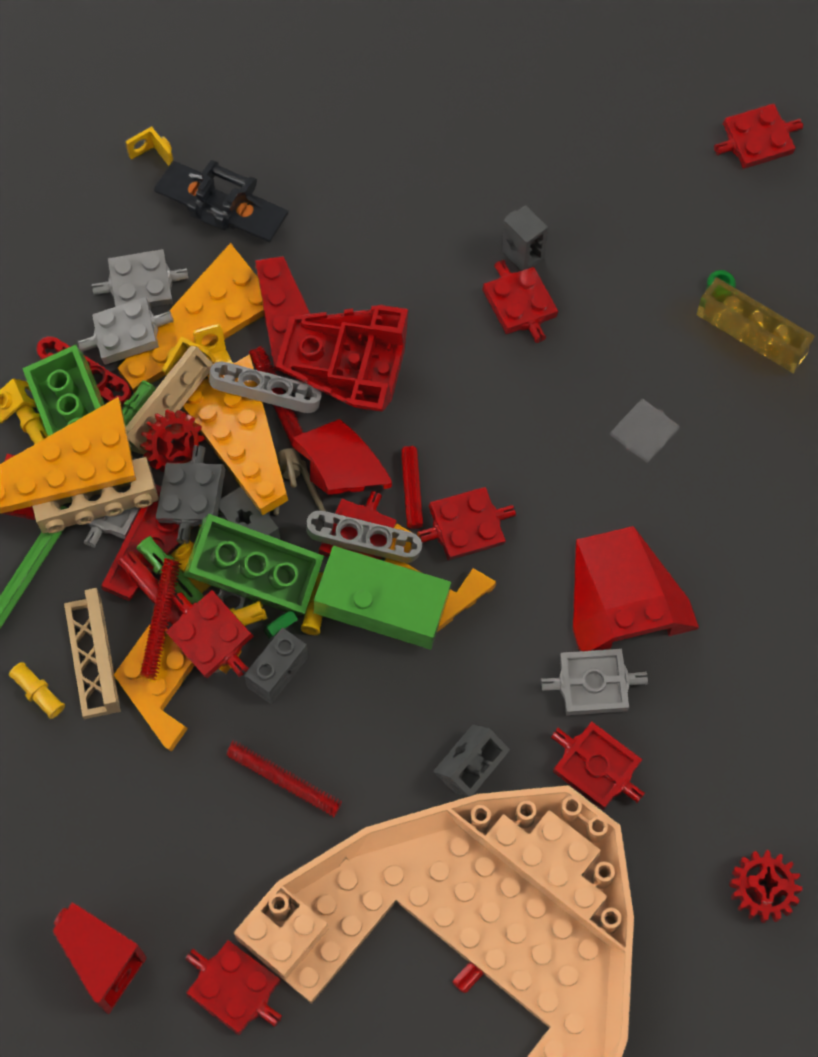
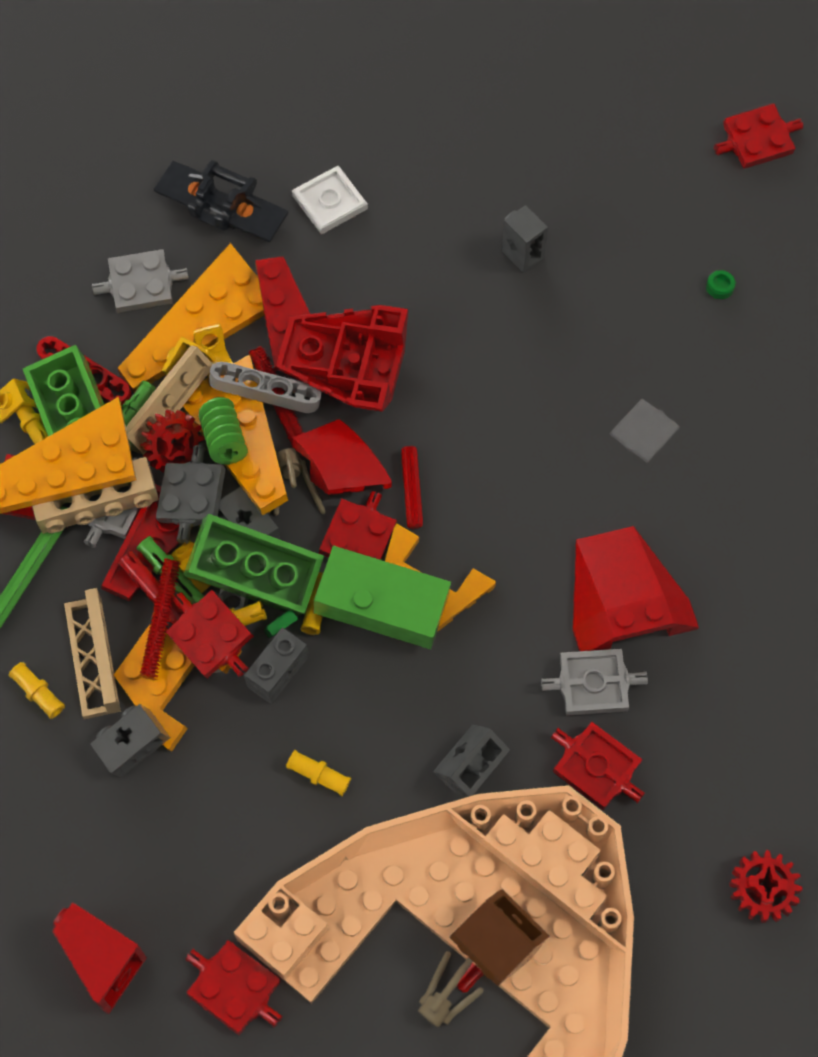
light grey plate [78,297,174,365] -> none
yellow bracket [125,126,173,166] -> none
red axle [226,740,342,818] -> none
light grey beam [306,510,422,563] -> none
red plate [417,487,516,561] -> none
red plate [482,260,558,343] -> none
clear yellow brick [696,277,815,373] -> none
none -> dark grey brick [90,704,170,778]
none -> bright green piece [198,397,248,465]
none -> yellow pin [286,750,351,796]
none -> white tile [292,166,368,235]
none -> dark tan plant [418,951,484,1028]
none -> reddish brown slope [449,889,550,986]

